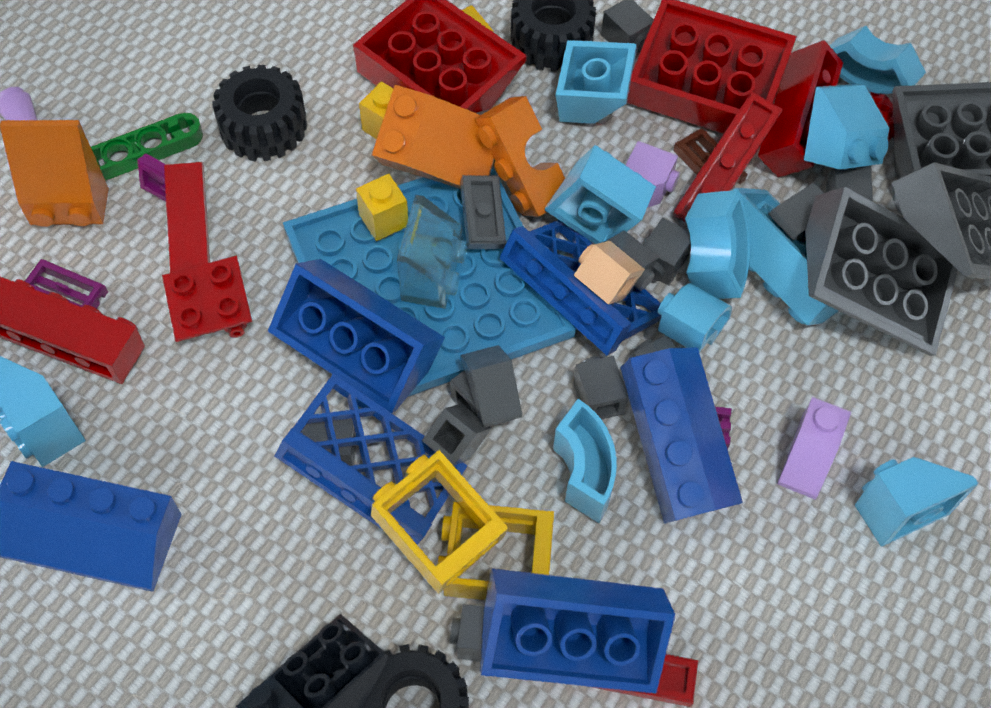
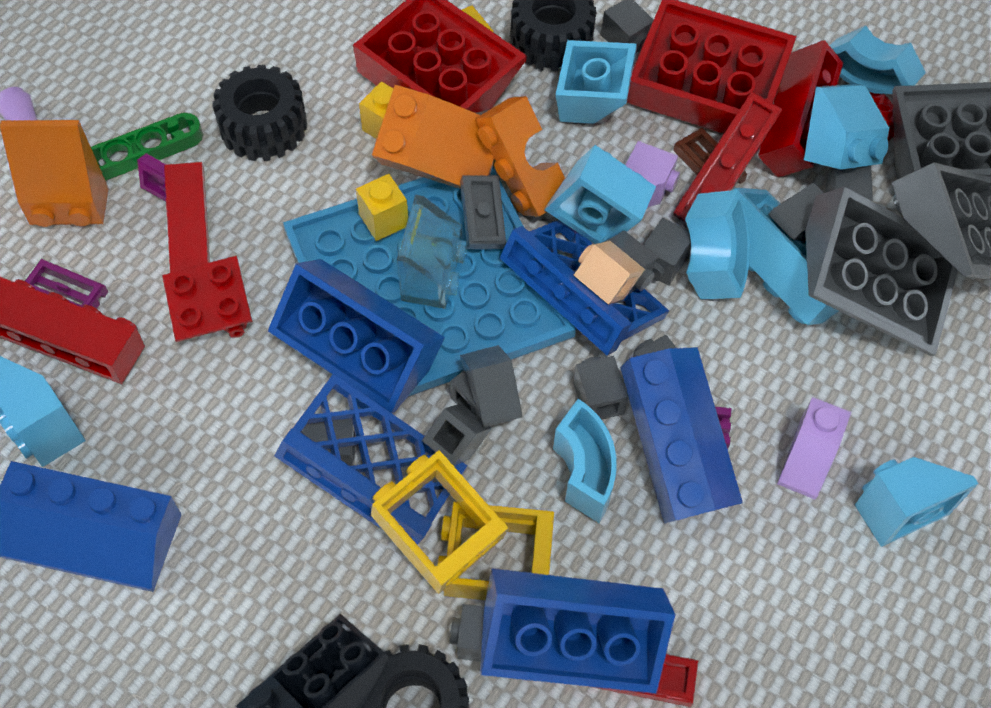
medium azure brick [657,283,732,353] -> none

